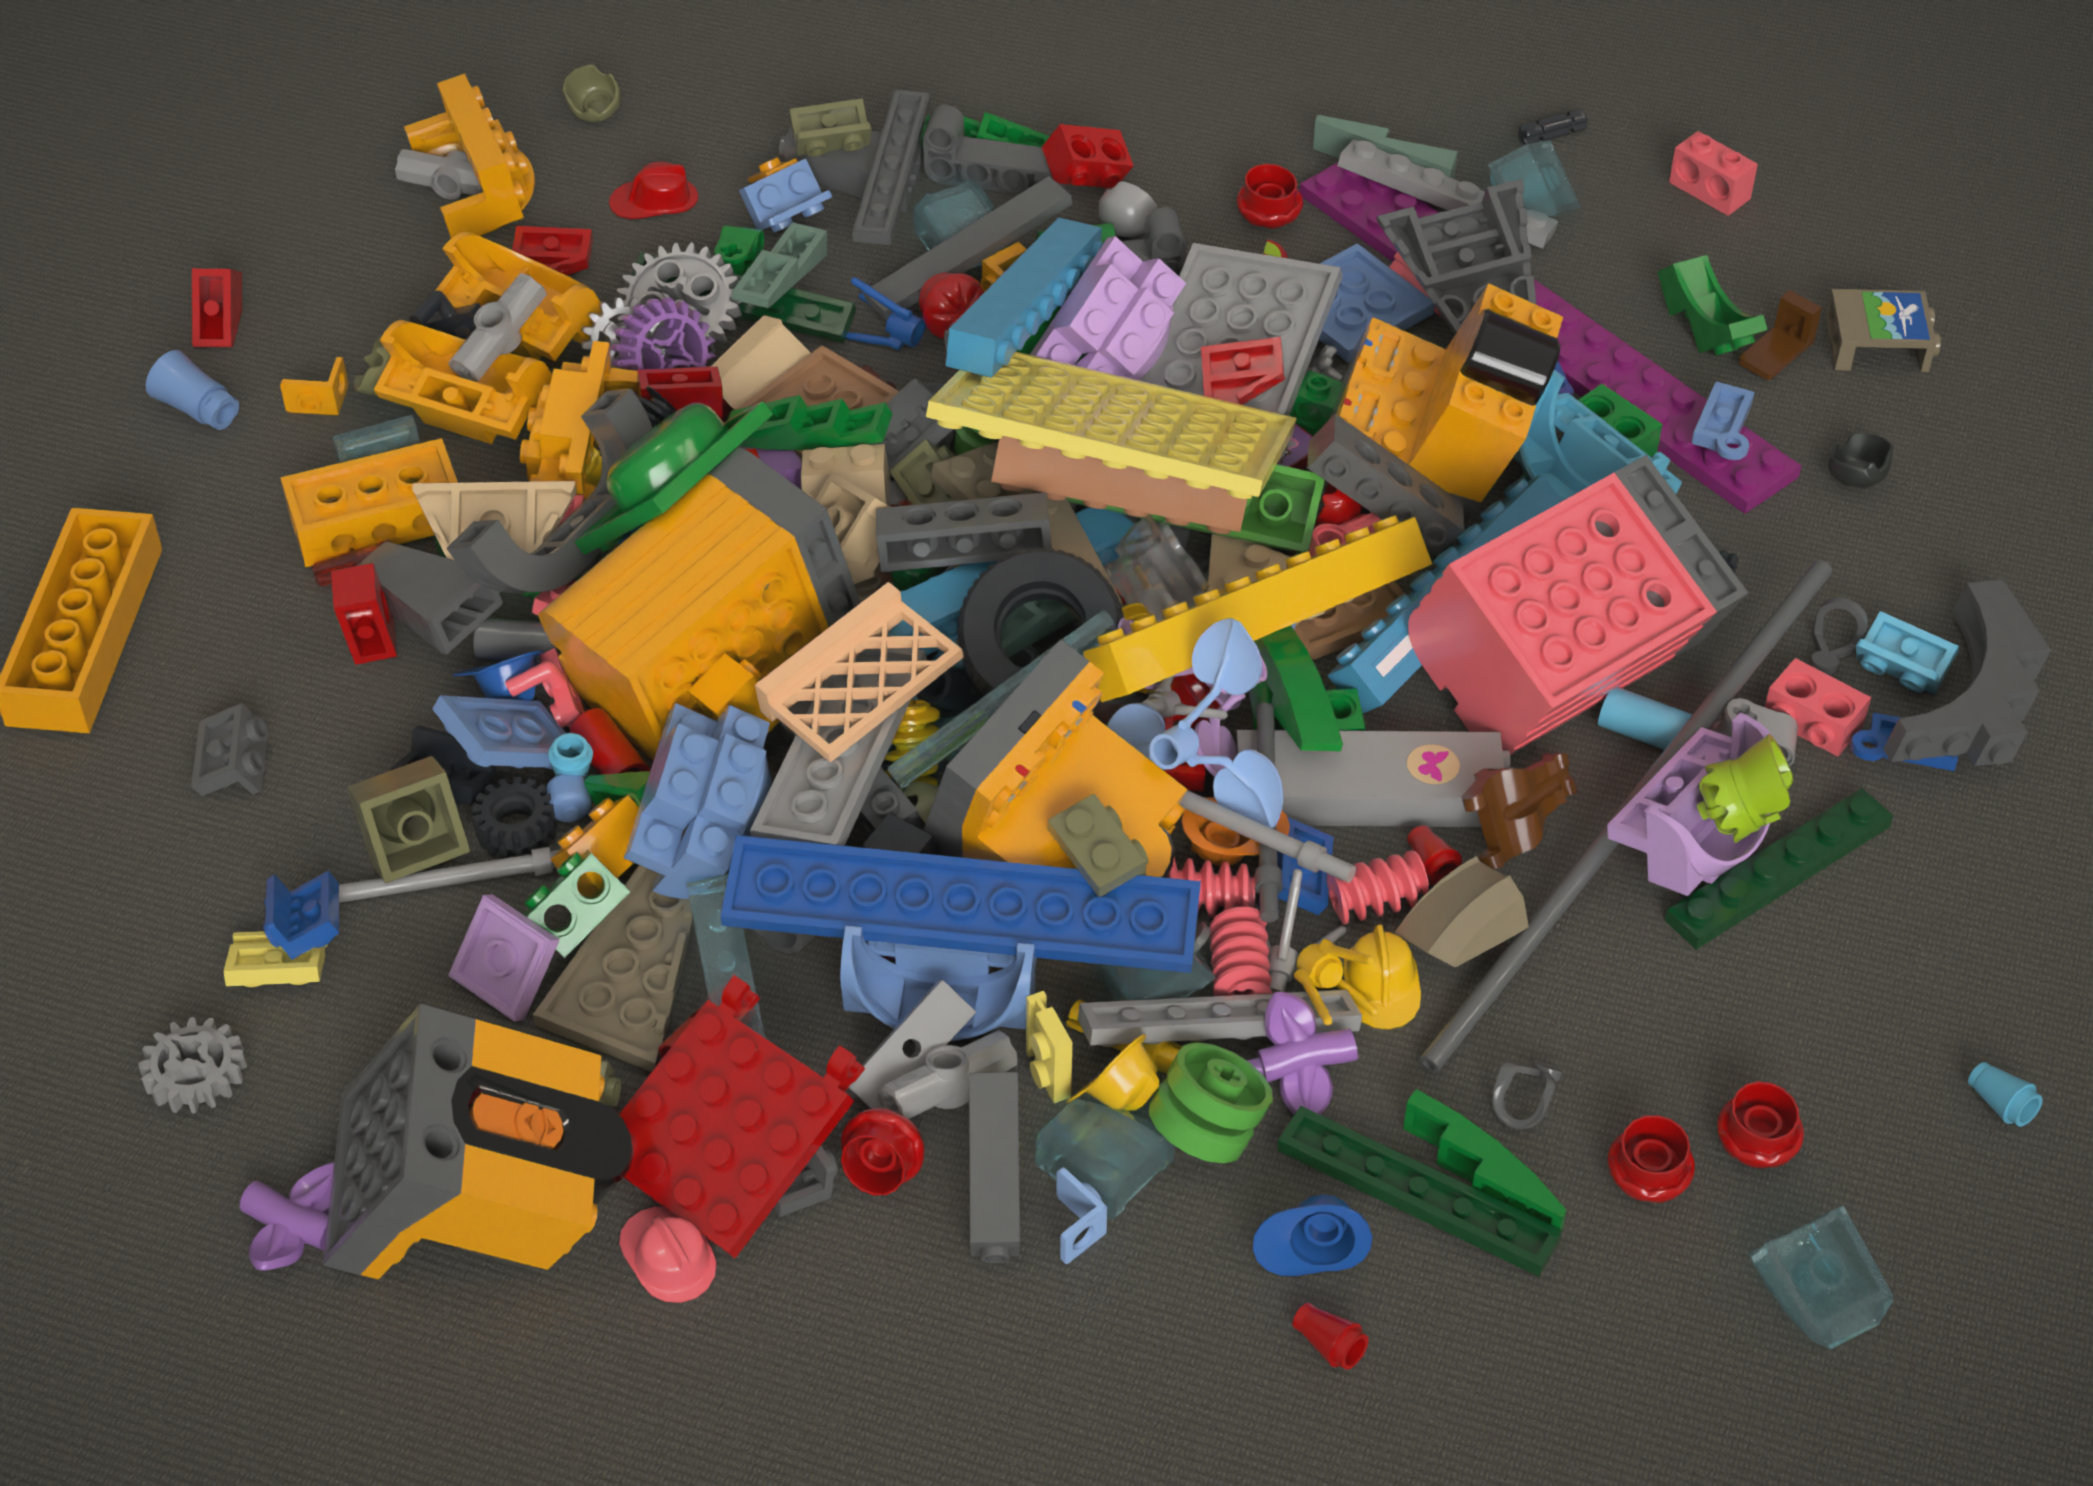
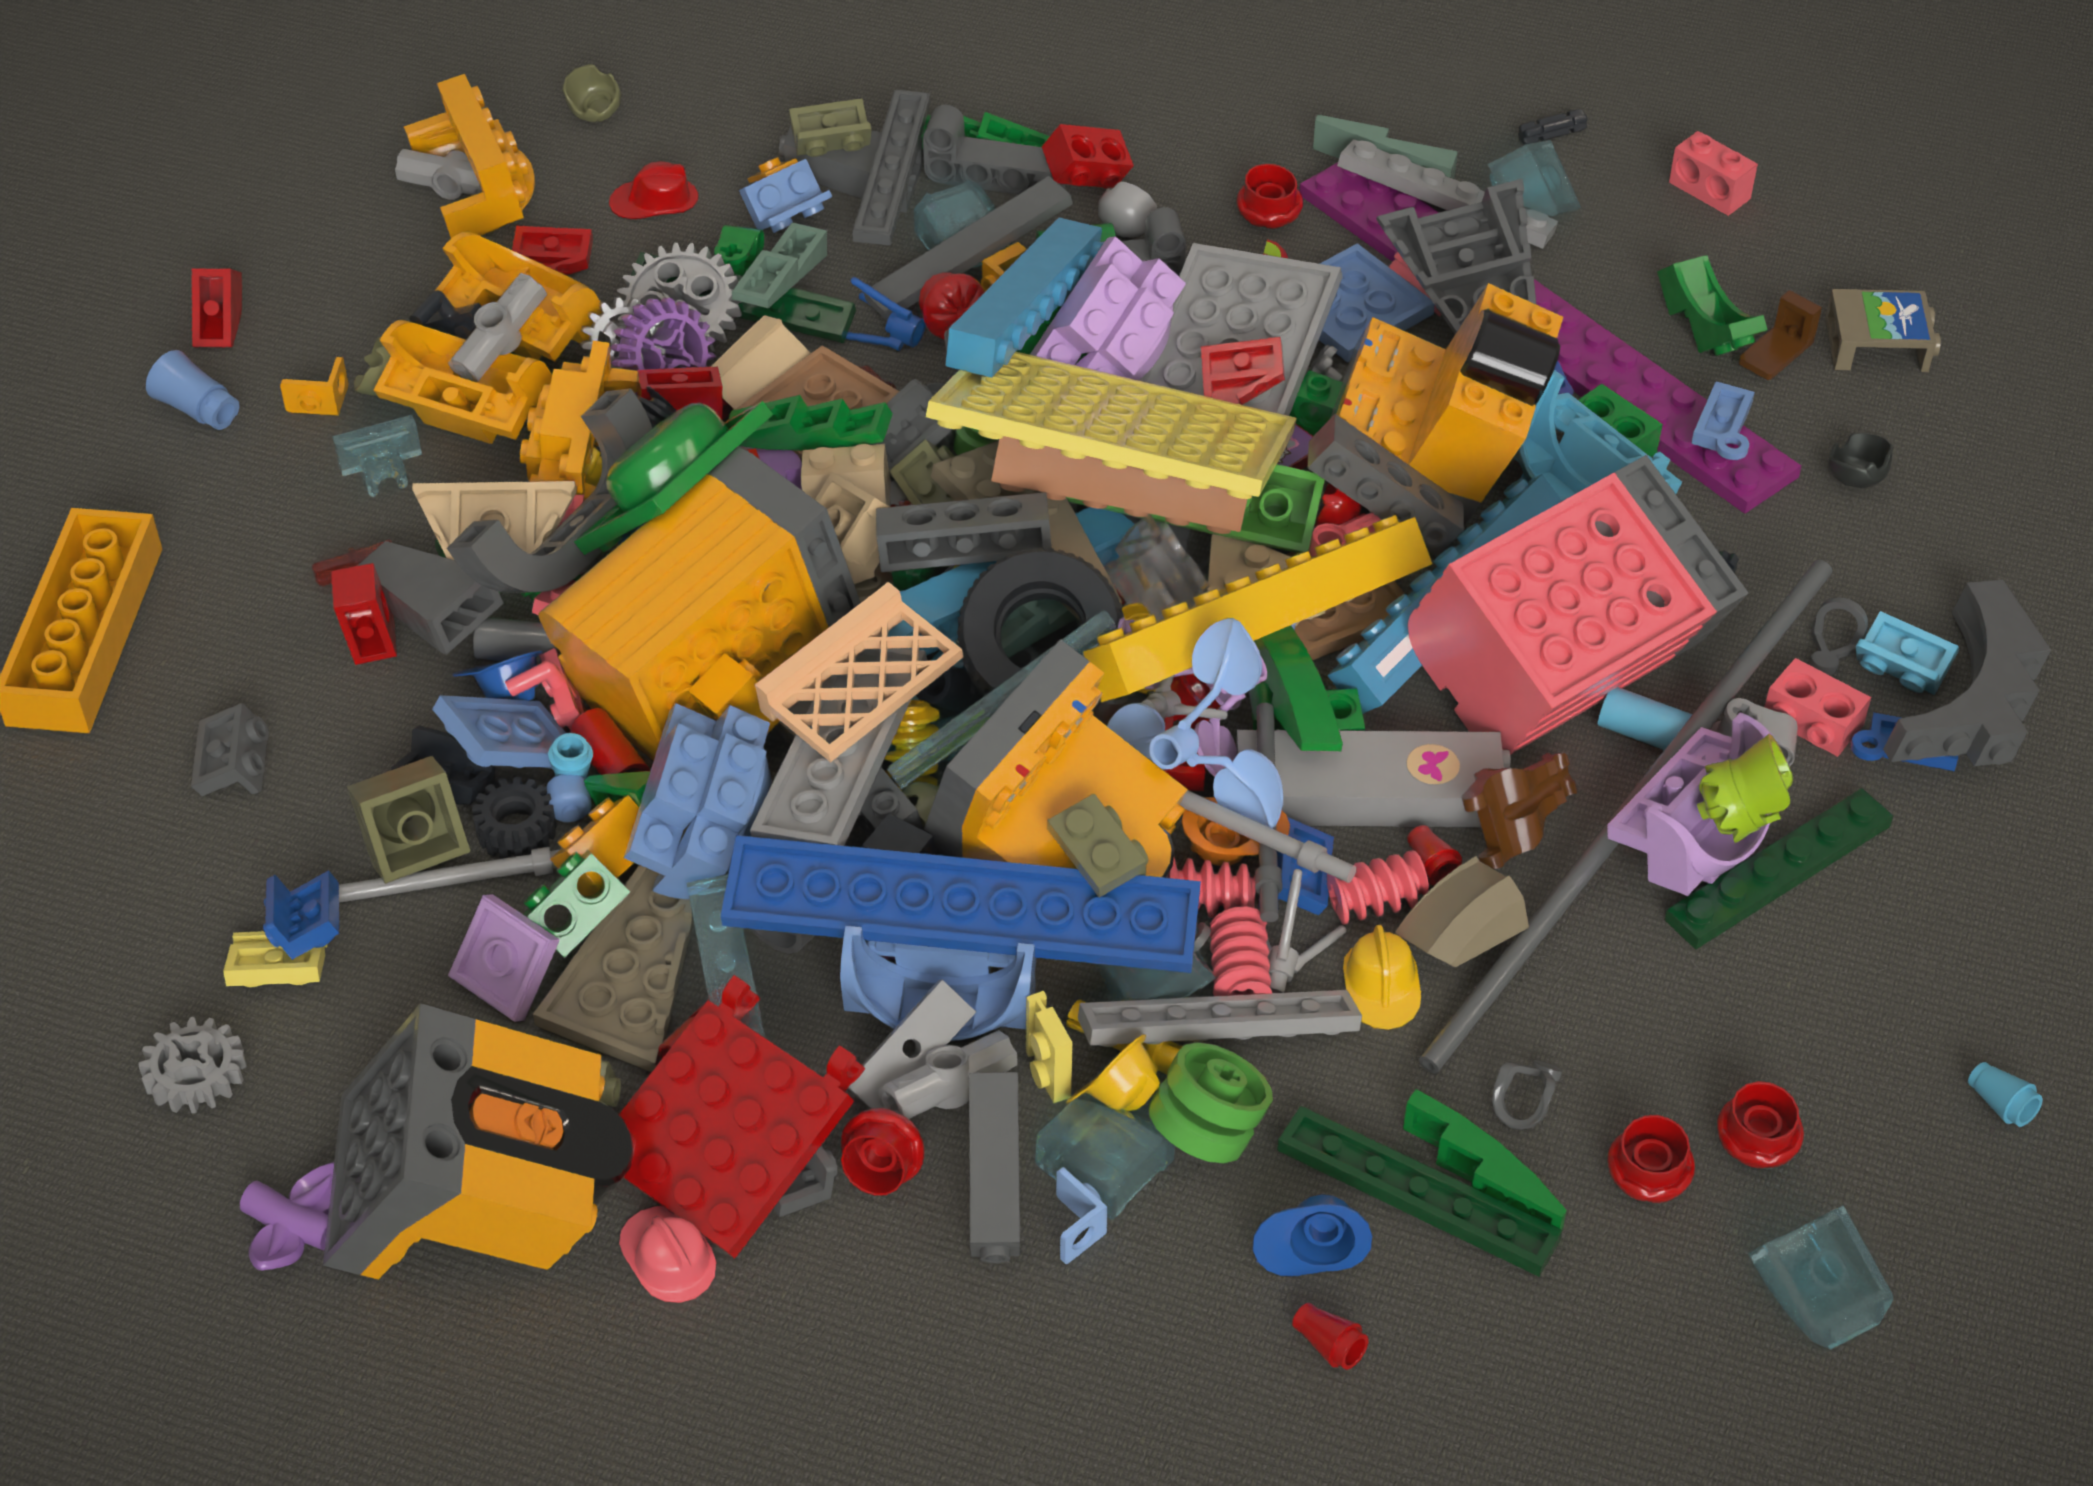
light orange brick [280,438,458,567] -> none
medium lavender plant [1247,992,1358,1115] -> none
yellow plant [1294,939,1378,1025] -> none

